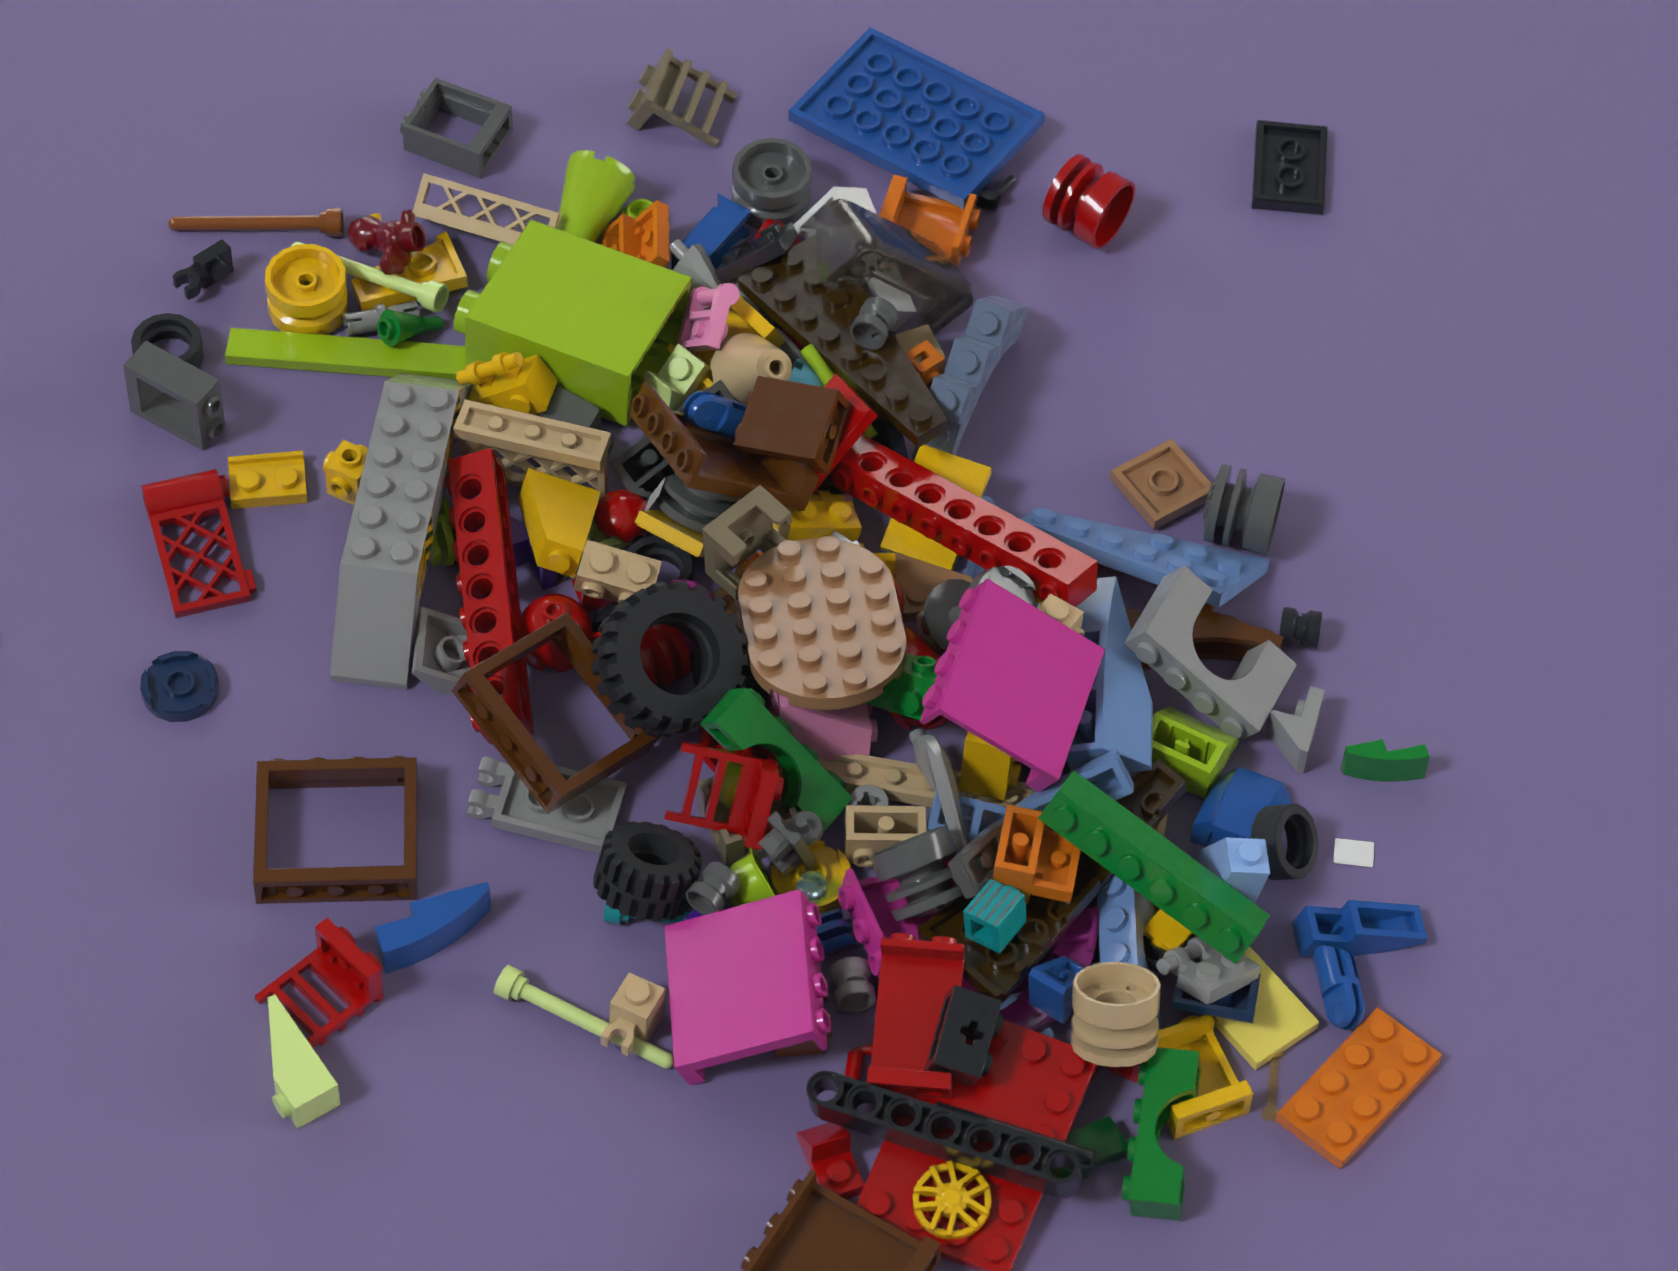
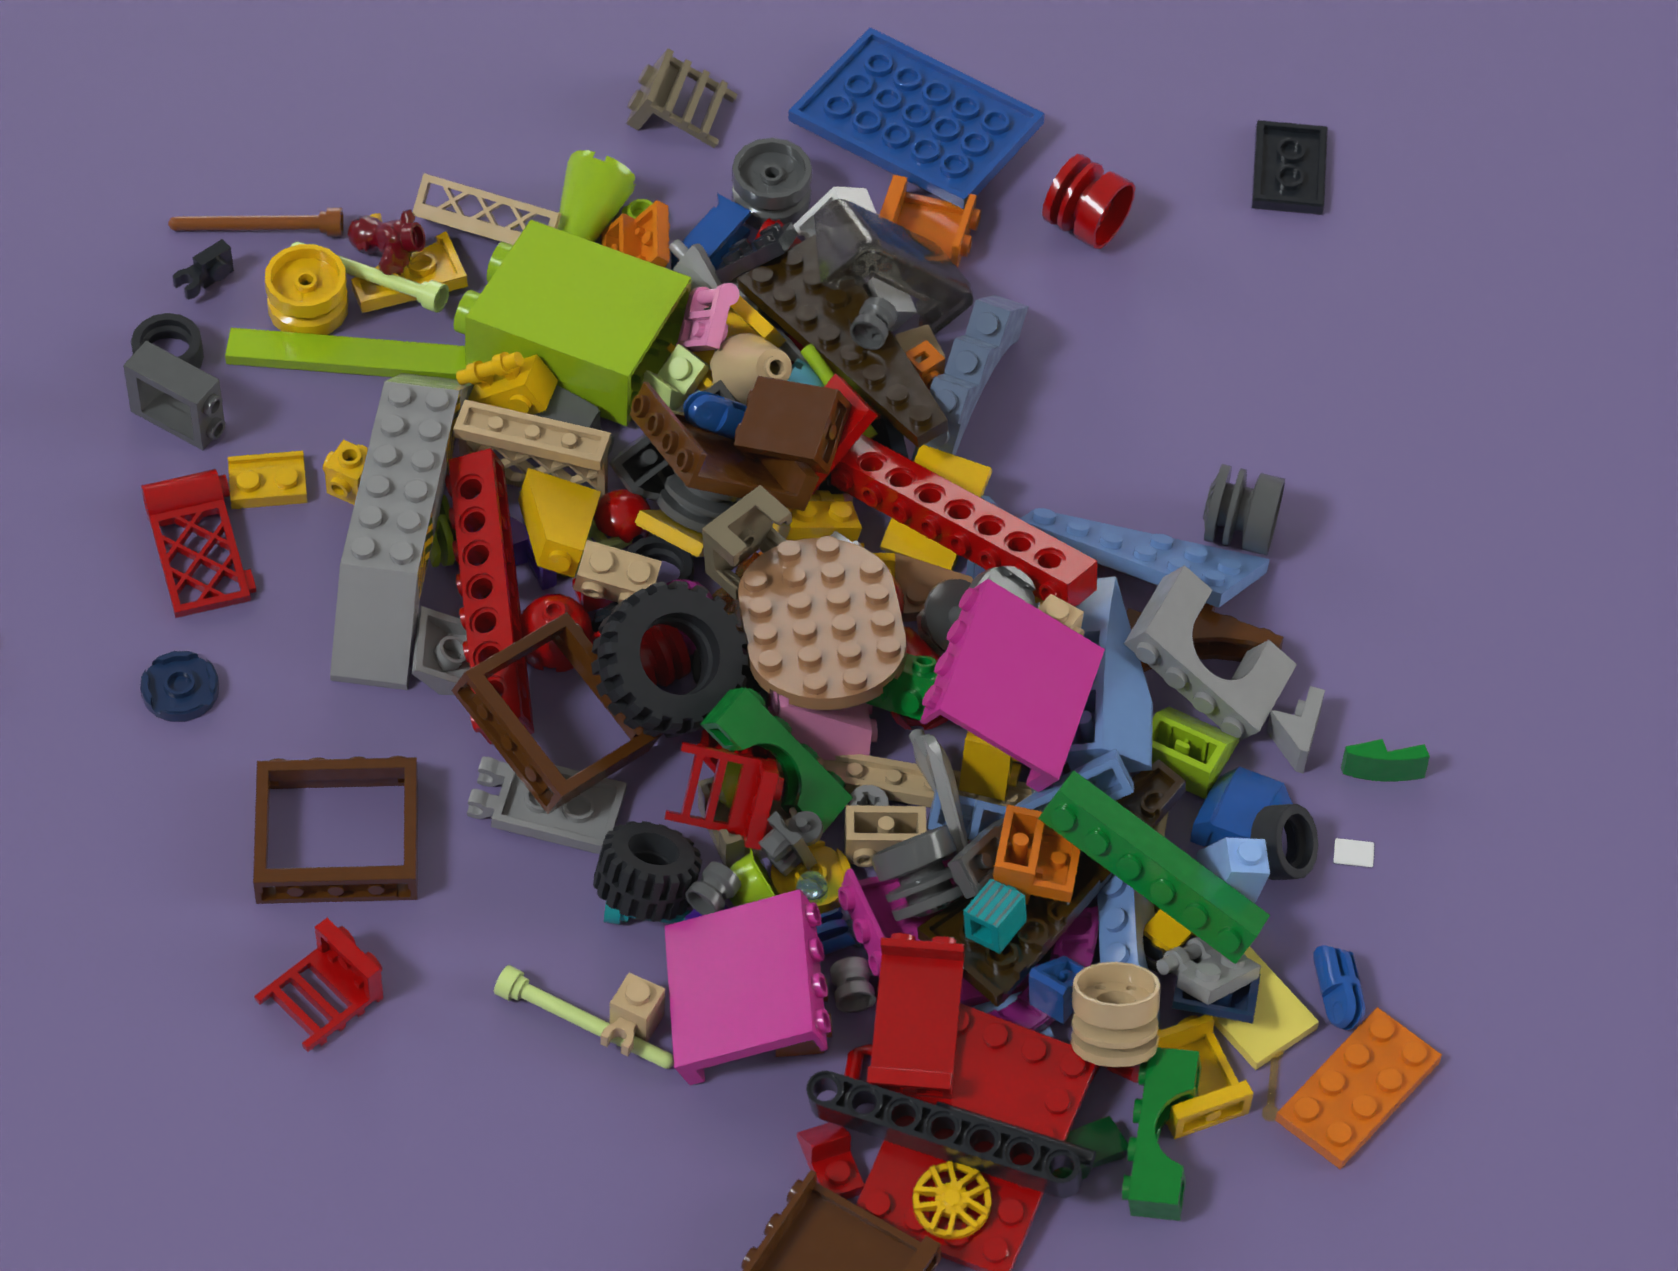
yellowish green slope [268,994,340,1129] -> none
light grey pin [343,301,420,337] -> none
blue slope [375,882,491,974] -> none
green cone [377,309,443,346] -> none
dark grey window [400,78,513,178] -> none
white sticker [645,477,666,510] -> none
black brick [924,985,1004,1087] -> none
black hand [976,175,1016,211] -> none
medium nougat plate [1110,438,1211,530] -> none
black wheel [1279,607,1322,650] -> none
blue slope [1292,900,1428,957] -> none

